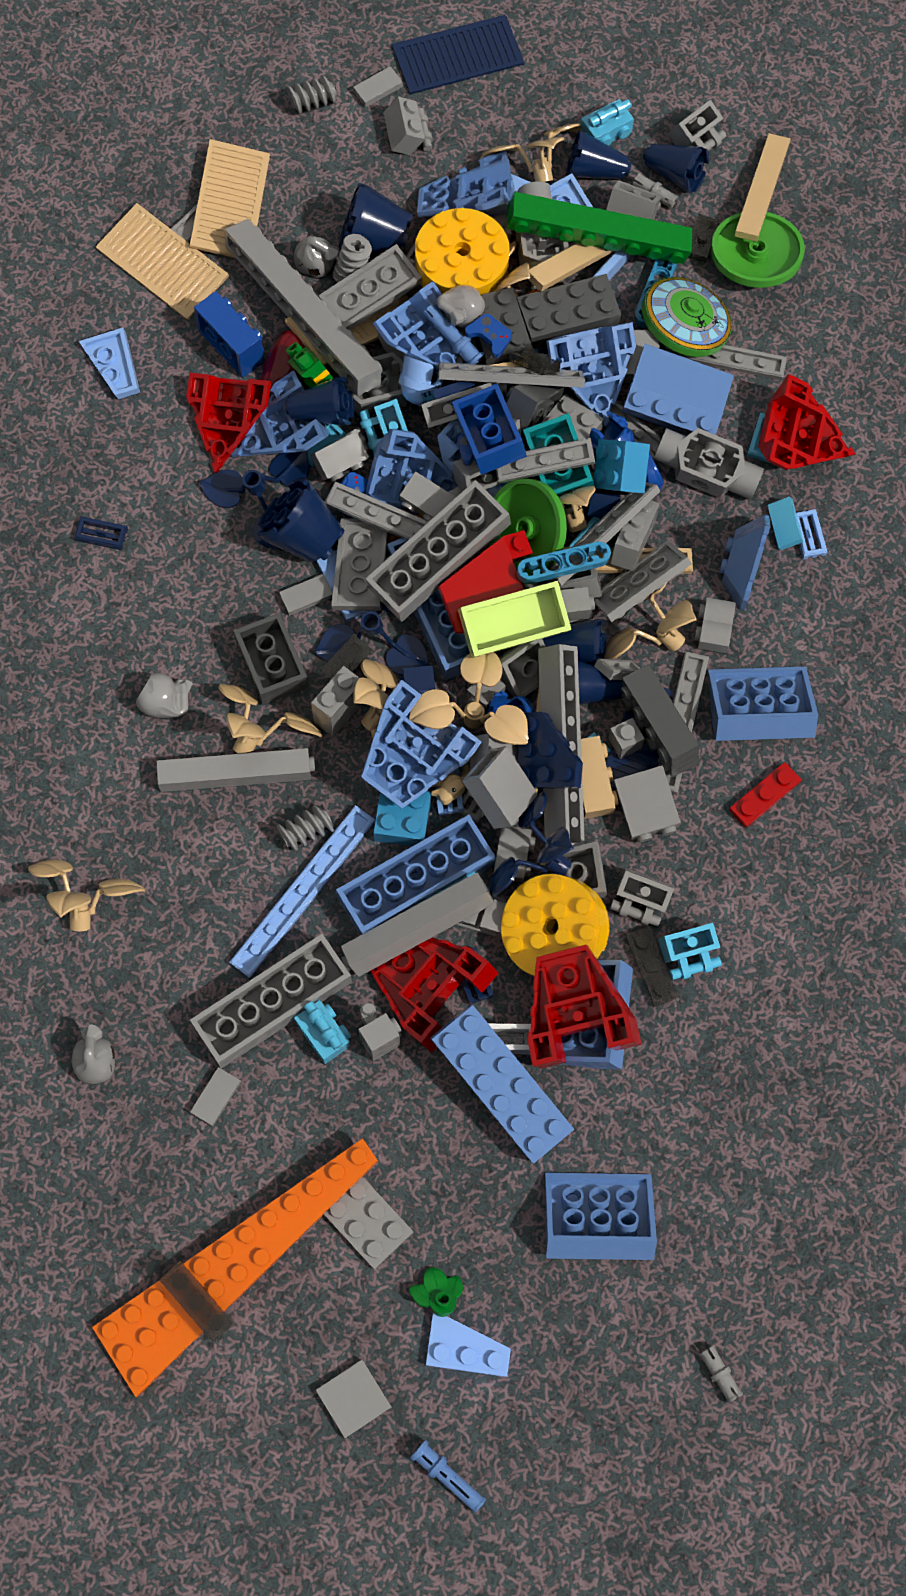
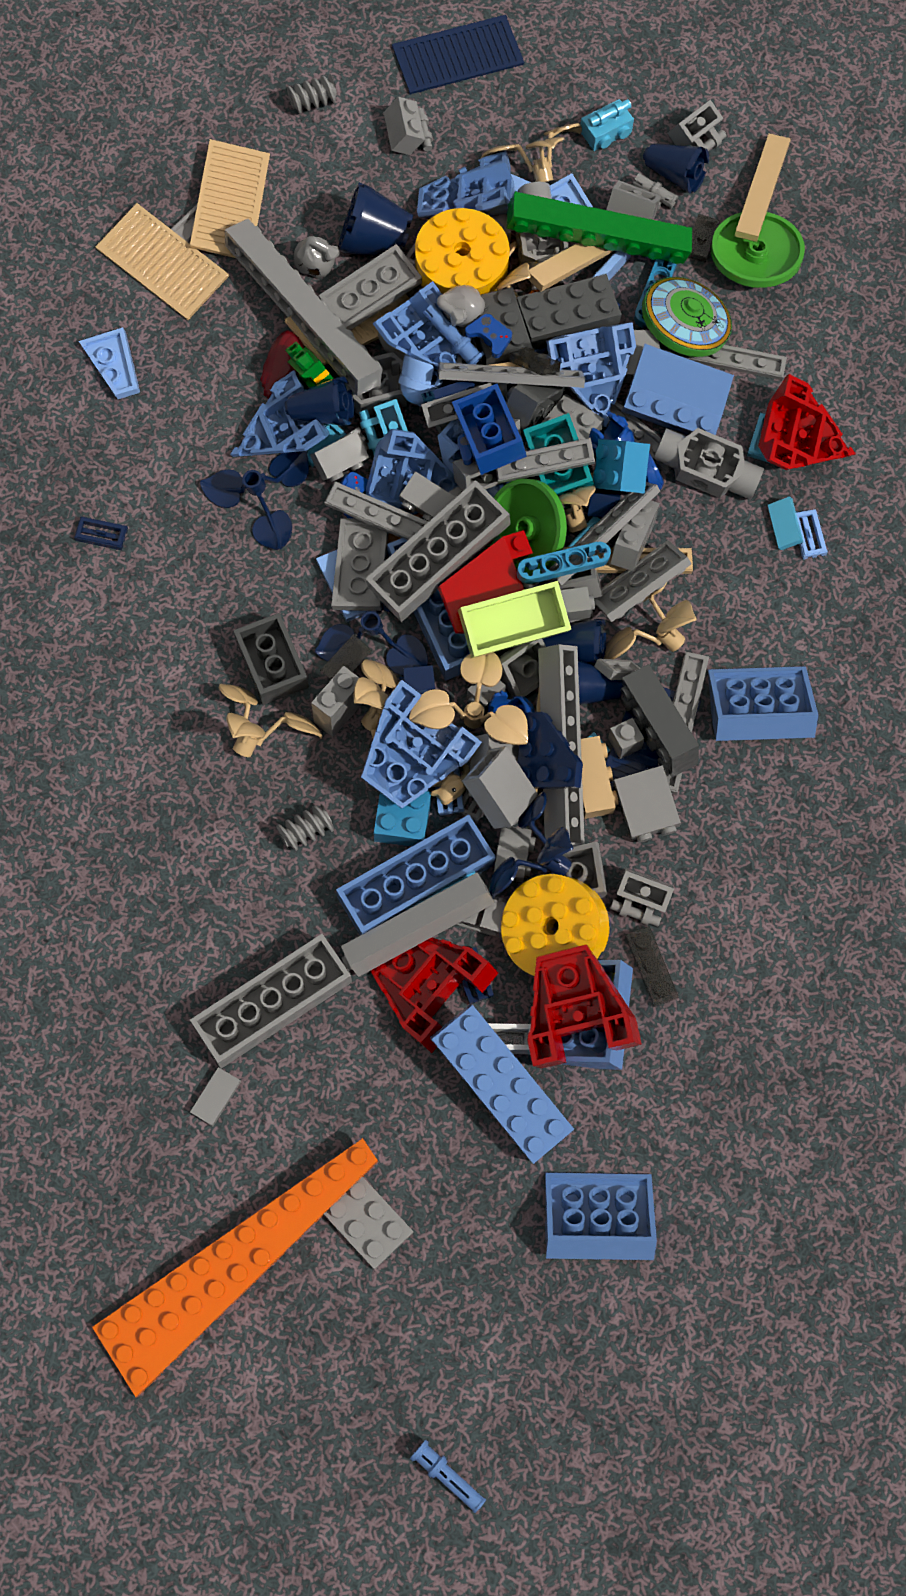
tan plant [28,859,145,932] -> none
light grey piece [72,1024,115,1084] -> none
light grey piece [136,673,193,718] -> none
light grey brick [157,748,315,792] -> none
clear smoke plate [160,1261,235,1343] -> none
red wedge [186,372,271,473] -> none
blue brick [194,291,264,378] -> none
light blue tile [229,805,376,979] -> none
dark blue cone [257,477,345,563] -> none
light grey tile [279,574,333,616] -> none
medium azure brick [294,1000,351,1064] -> none
light grey tile [316,1360,392,1438] -> none
light grey piece [333,234,372,282] -> none
light grey tile [353,66,403,108] -> none
light grey brick [359,1003,402,1061] -> none
green plate [409,1267,463,1317] -> none
light blue wing [426,1313,511,1377] -> none
dark blue cone [566,131,632,180] -> none
medium azure brick [658,923,722,980] -> none
light grey brick [694,598,736,653] -> none
light grey pin [699,1345,743,1403] -> none
medium blue wedge [719,514,770,610] -> none
red plate [729,762,802,828] -> none

